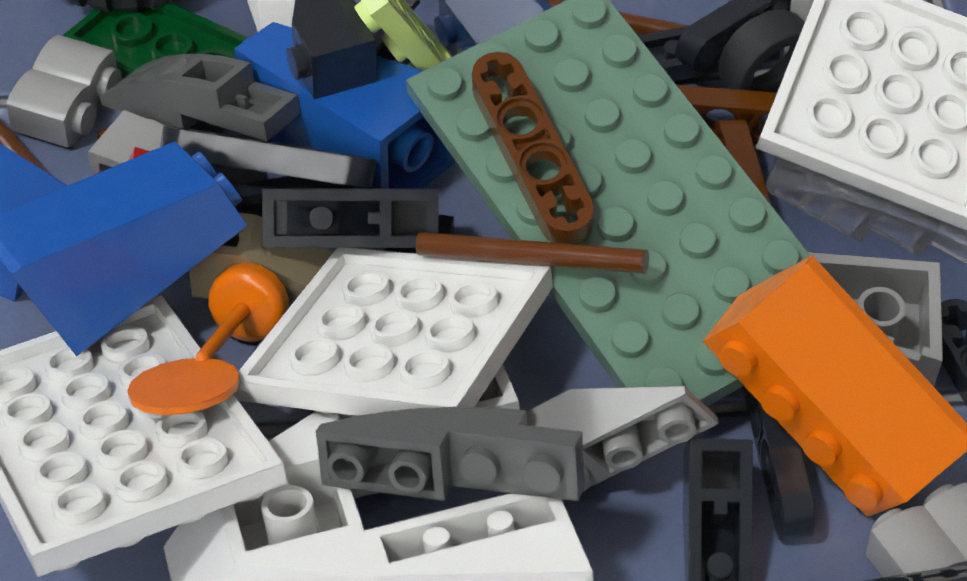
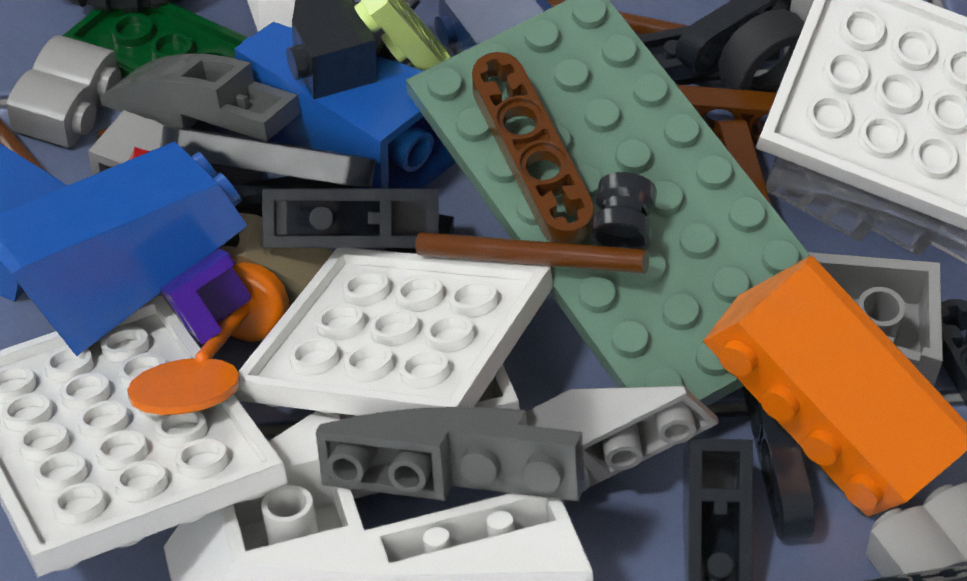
none -> dark purple panel [160,249,251,344]
none -> black wheel [590,172,657,249]

